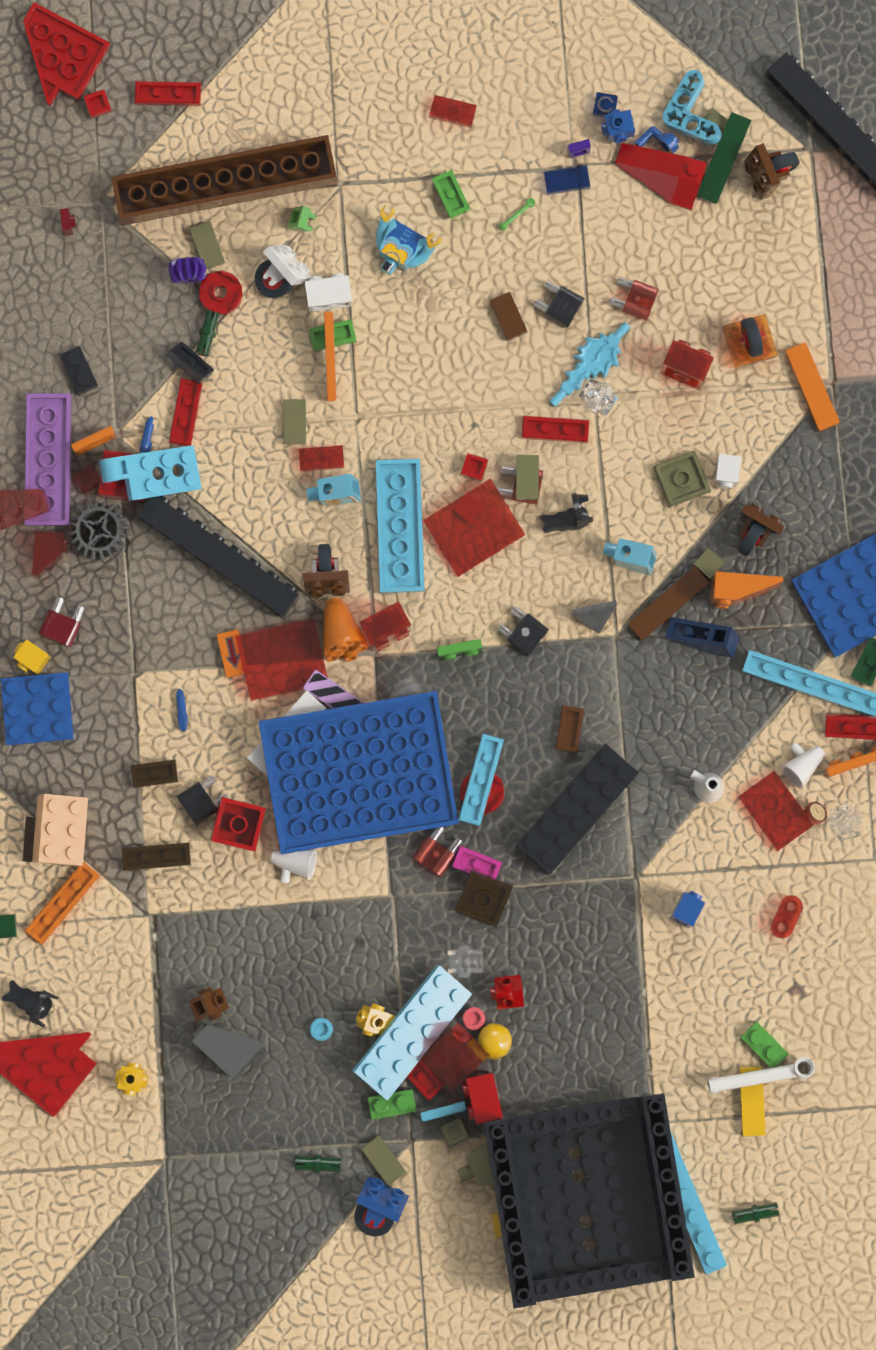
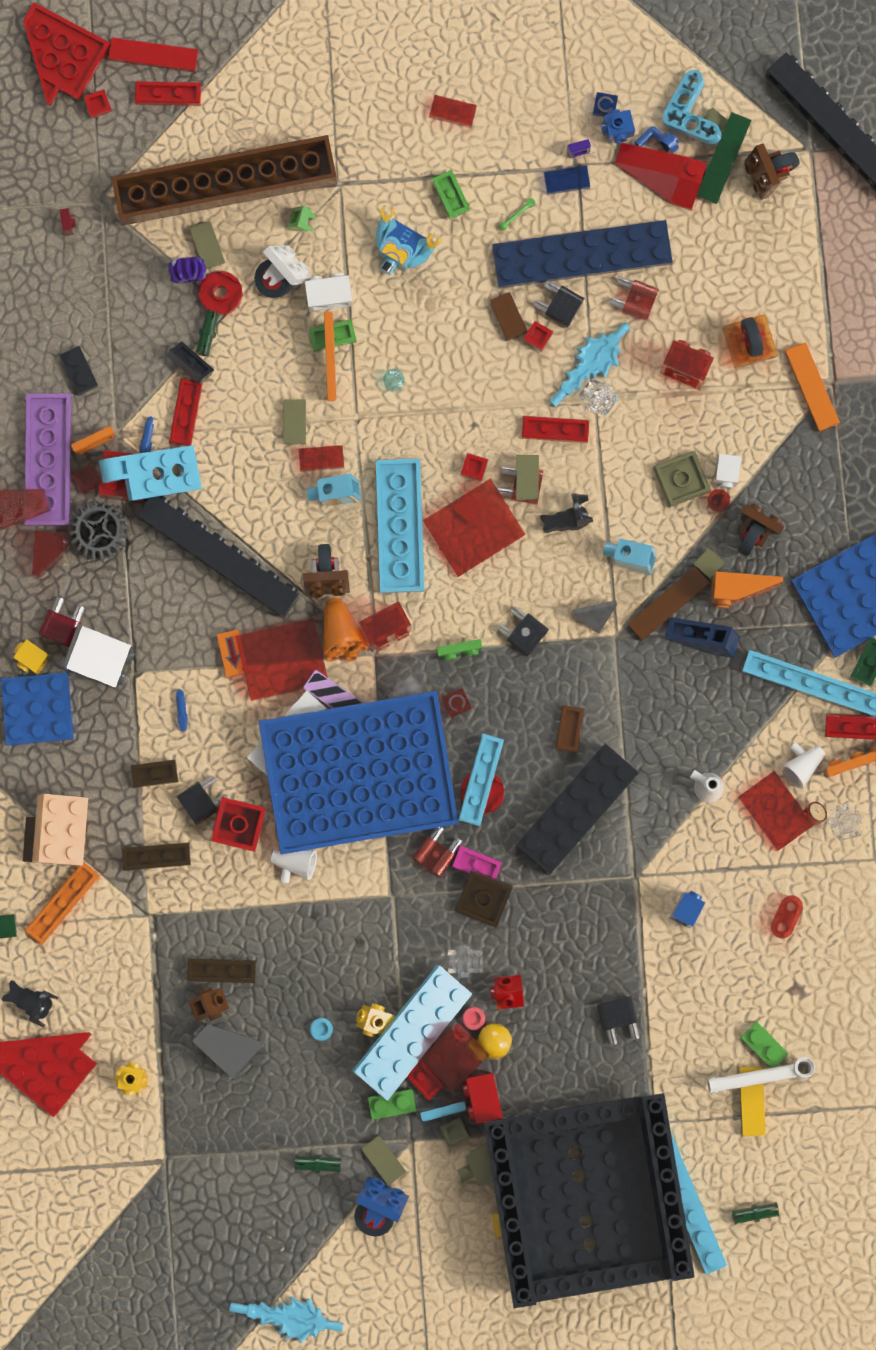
none -> slope [62,625,135,690]
none -> red tile [109,37,199,73]
none -> dark brown plate [187,958,256,983]
none -> medium azure piece [229,1297,343,1343]
none -> clear light blue tile [383,368,405,391]
none -> clear red tile [442,688,472,718]
none -> dark blue plate [492,220,673,289]
none -> red plate [523,321,553,352]
none -> black piece [597,996,639,1045]
none -> clear red tile [707,489,730,512]

